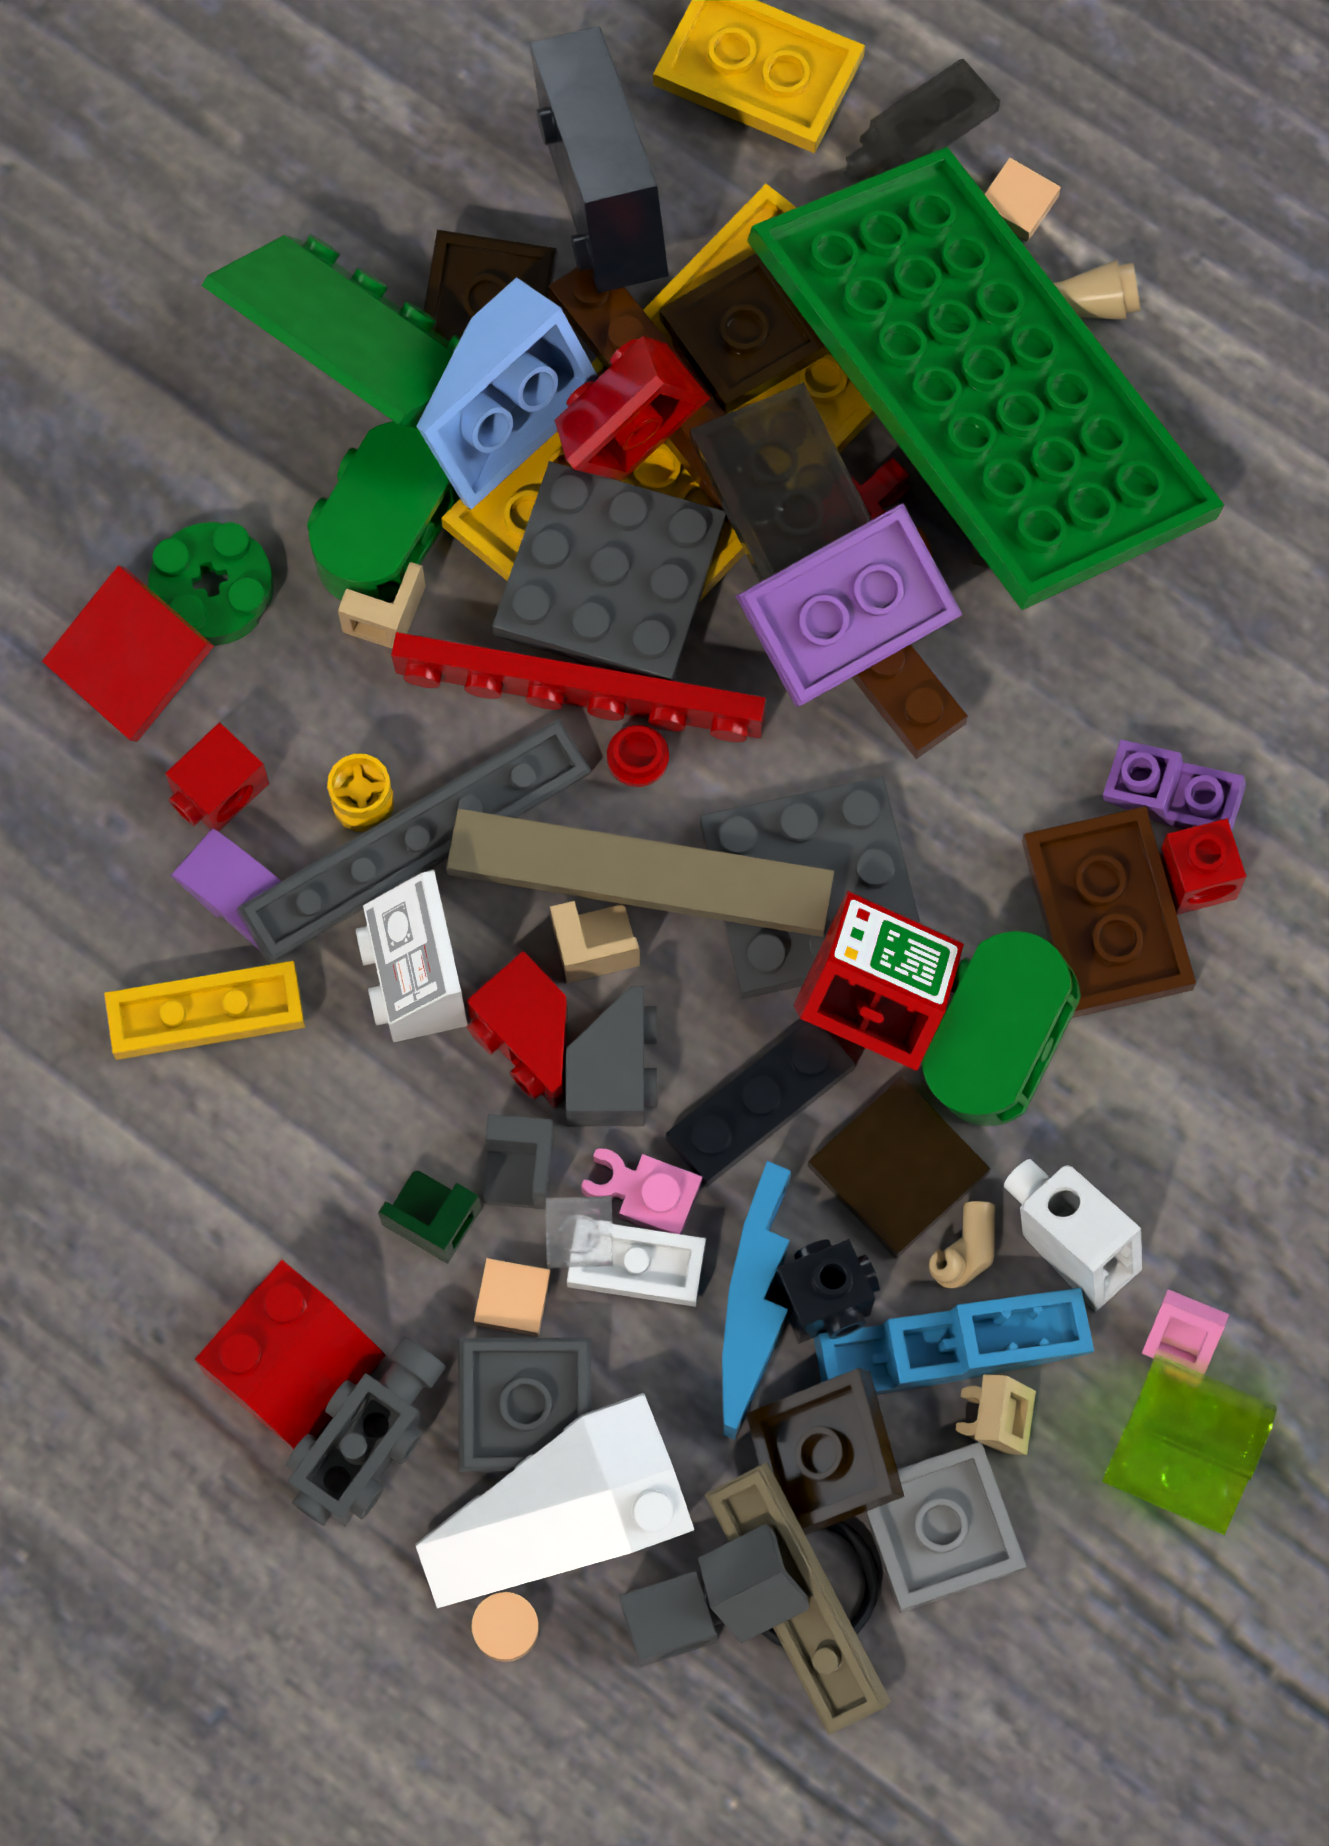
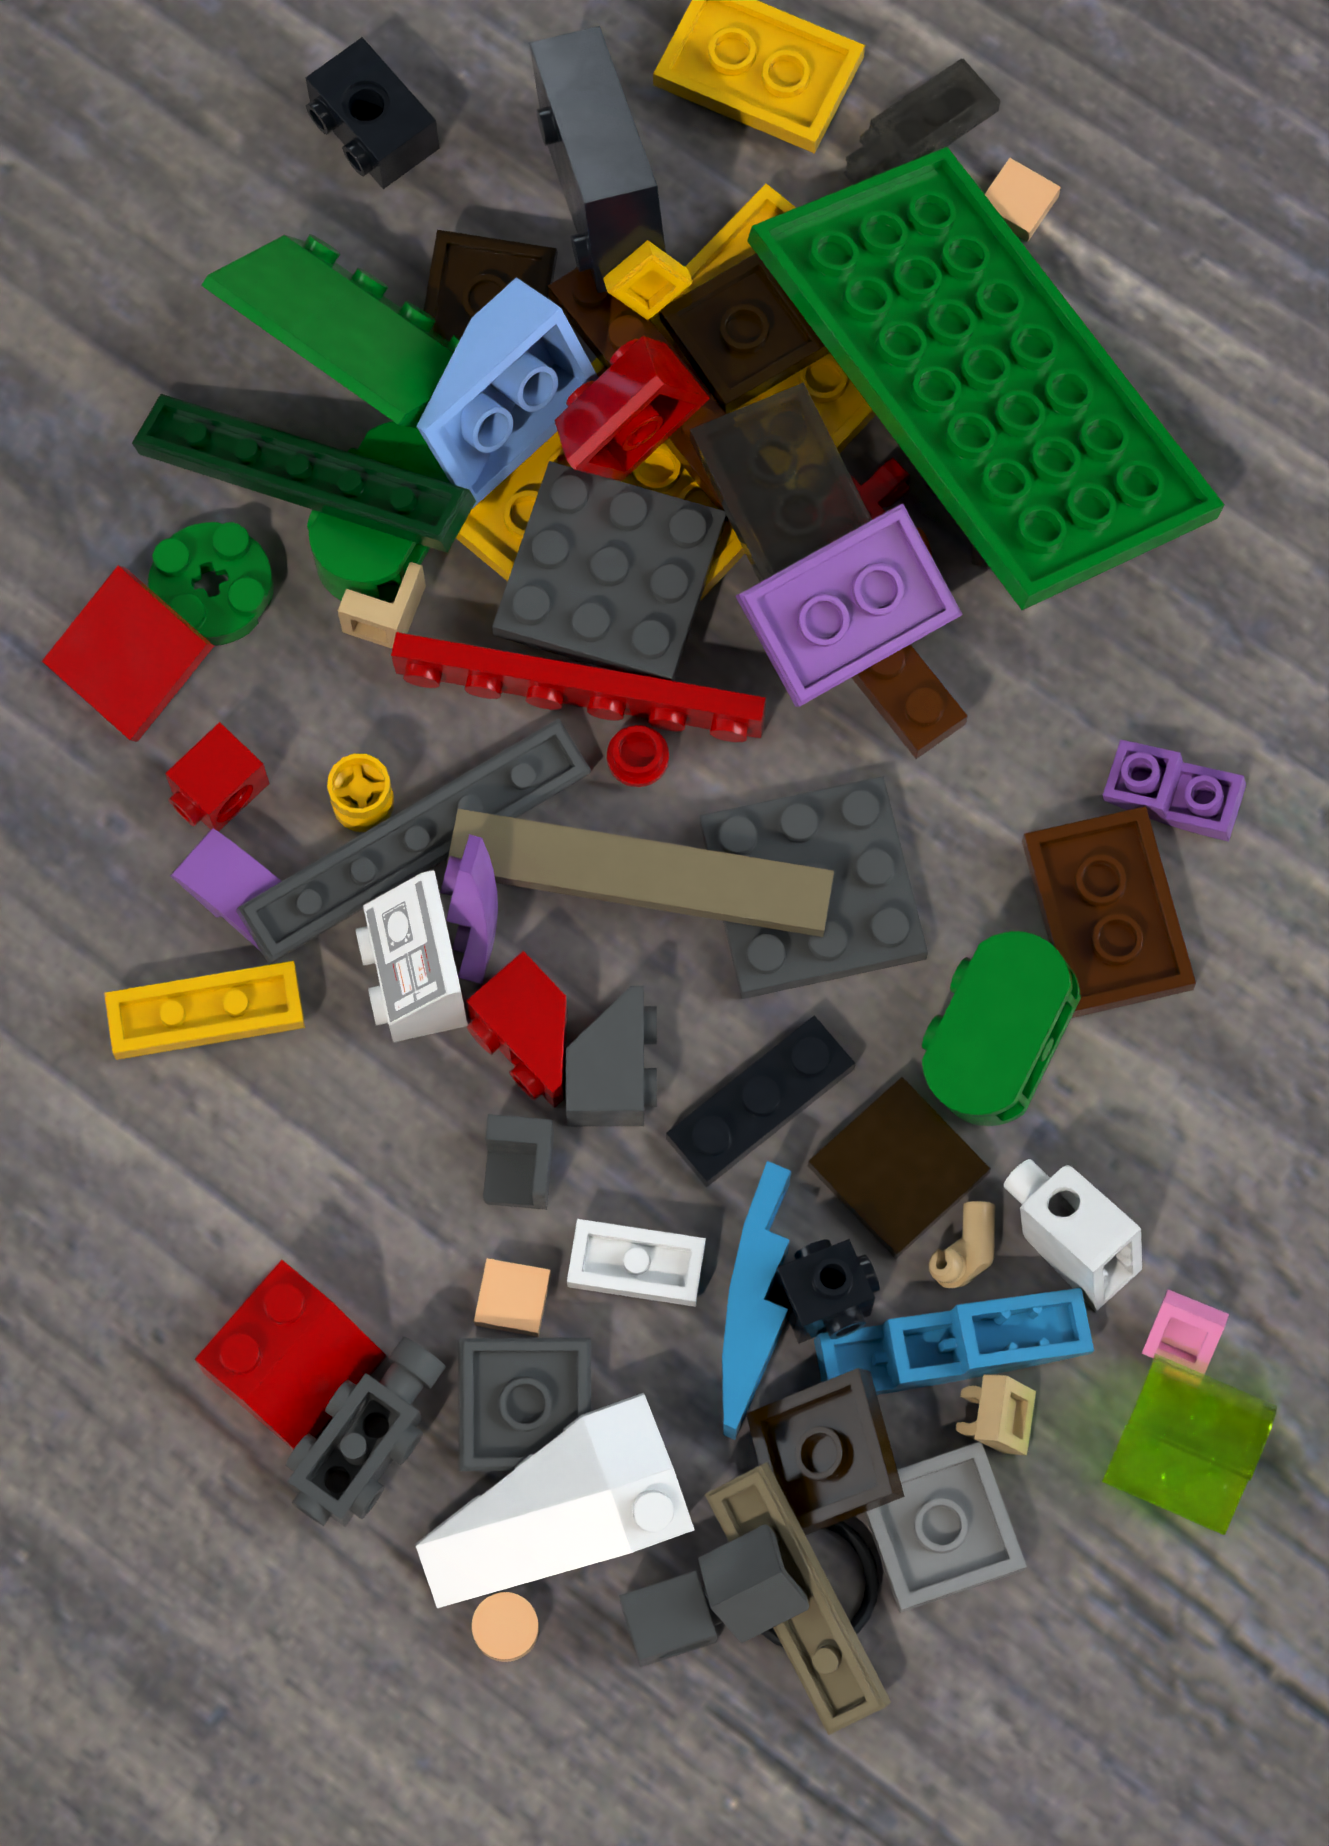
dark green panel [378,1171,482,1264] -> none
clear plate [546,1196,613,1268] -> none
tan panel [550,901,640,984] -> none
bright pink plate [581,1148,703,1235] -> none
red slope [793,890,964,1071] -> none
tan cone [1053,260,1141,320] -> none
red brick [1159,818,1247,915] -> none
none -> dark green tile [132,394,476,553]
none -> black brick [305,37,440,189]
none -> medium lavender slope [440,834,498,984]
none -> yellow tile [603,240,693,320]

